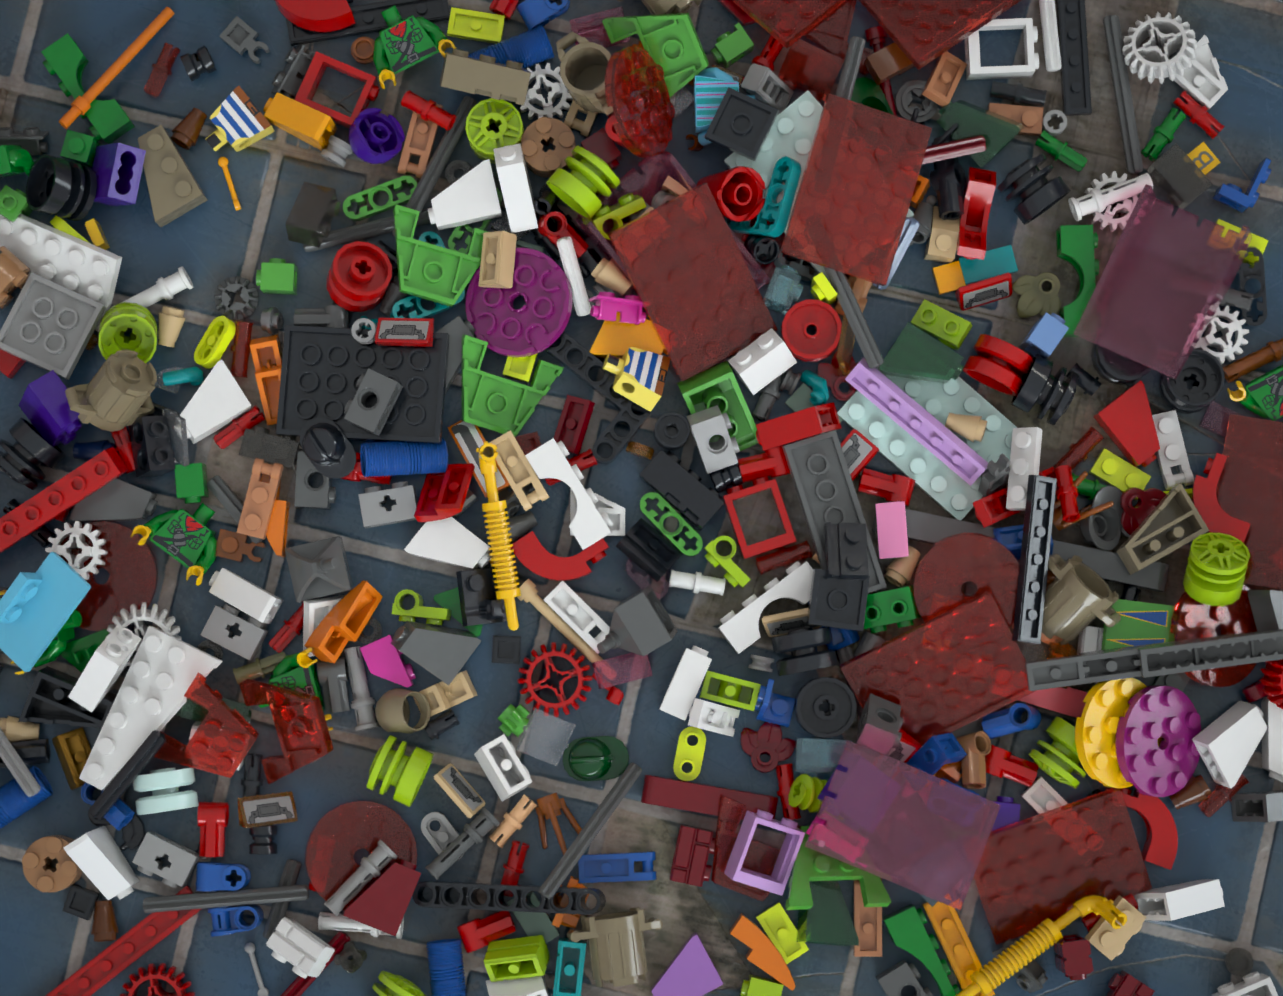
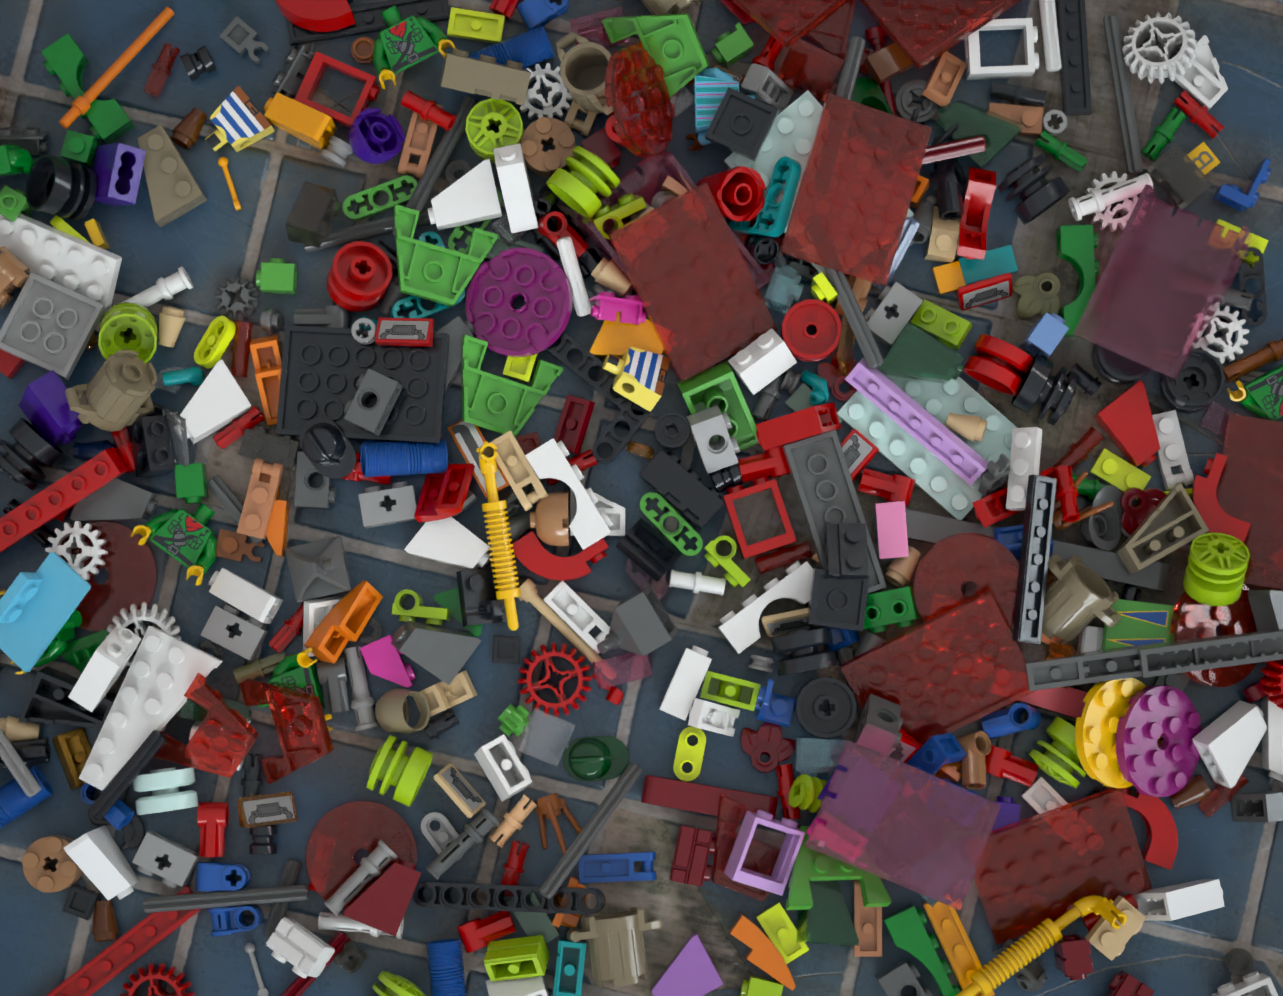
tan slope [479,231,517,288] -> none
none -> medium nougat cylinder [530,492,570,546]
none -> light grey brick [864,282,923,348]

